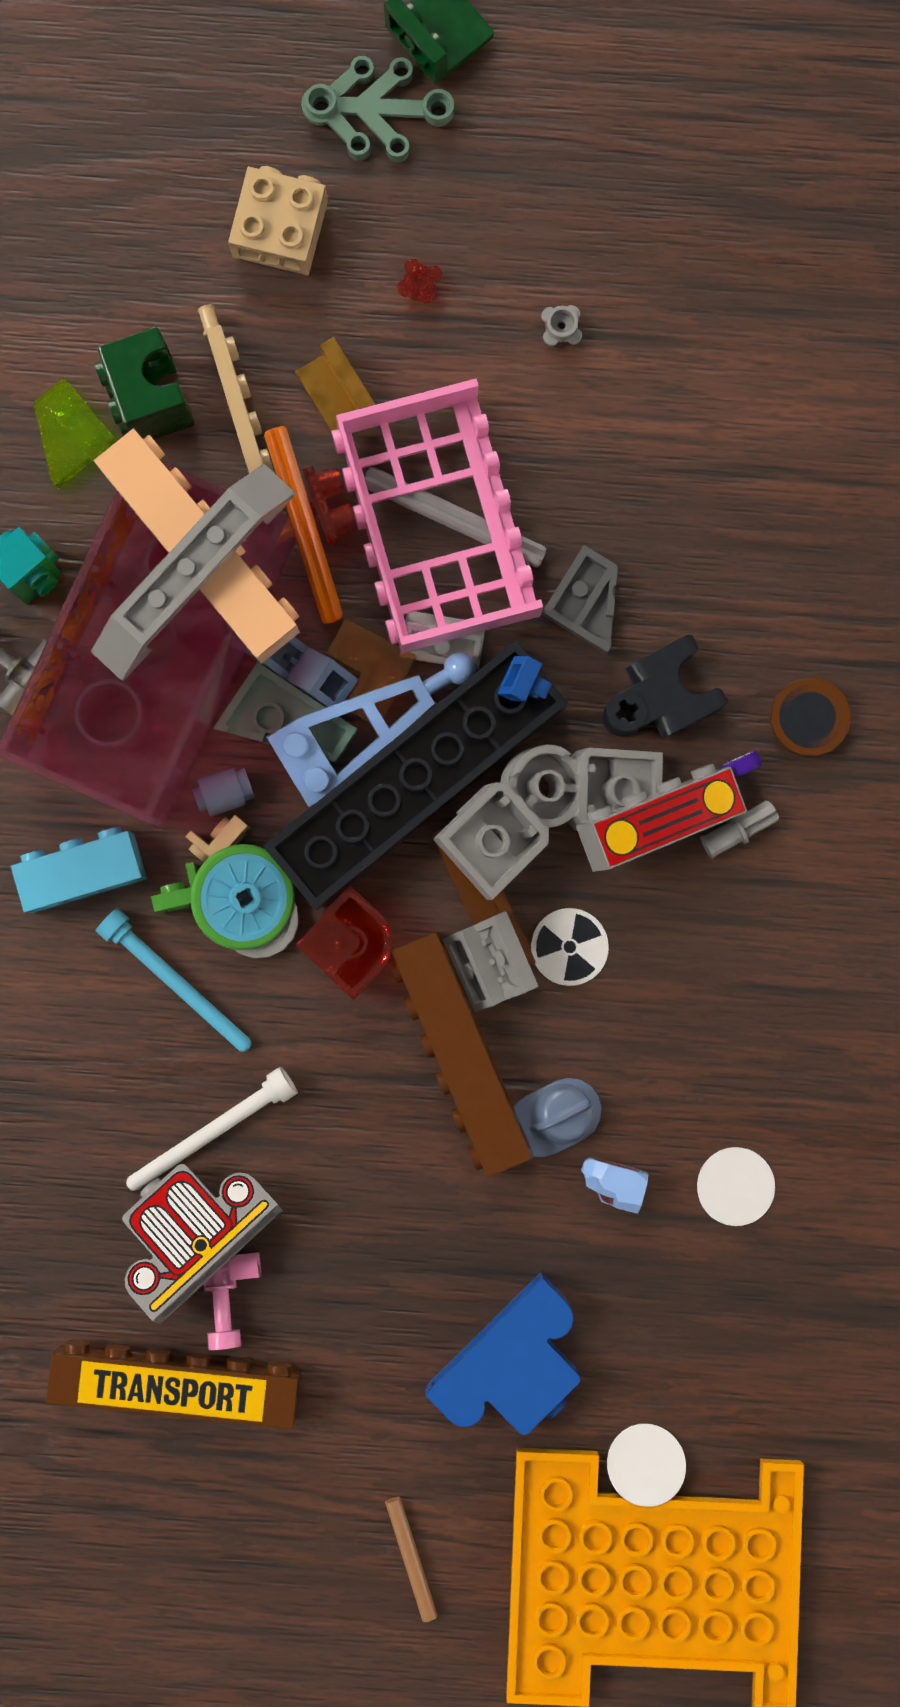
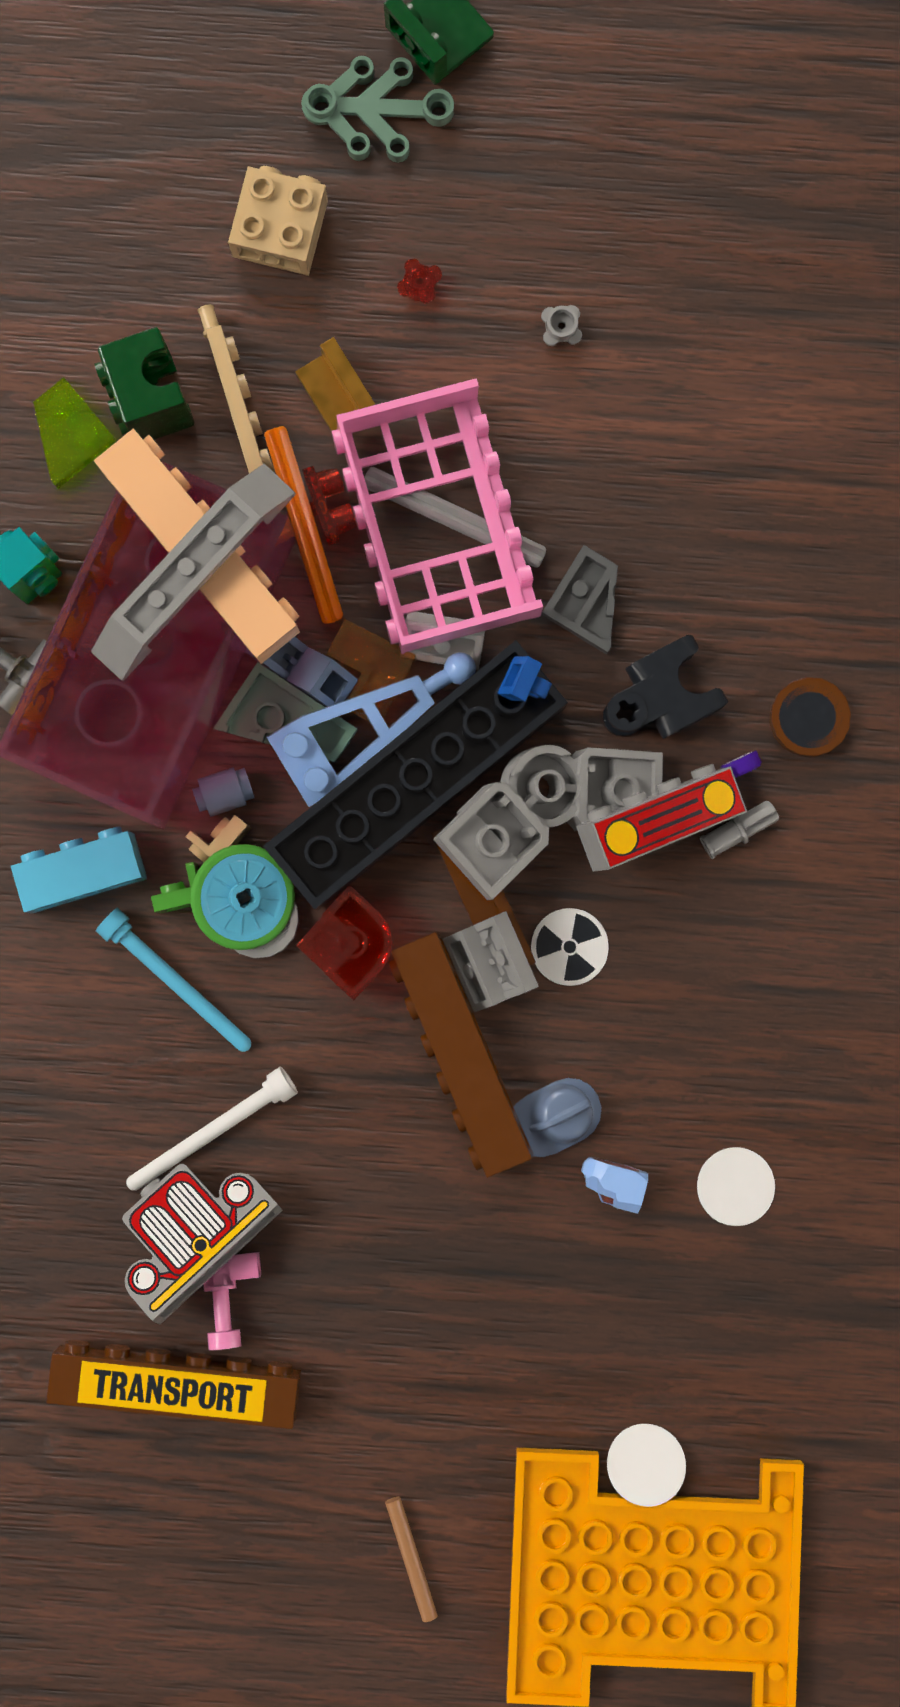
blue brick [425,1272,580,1435] -> none

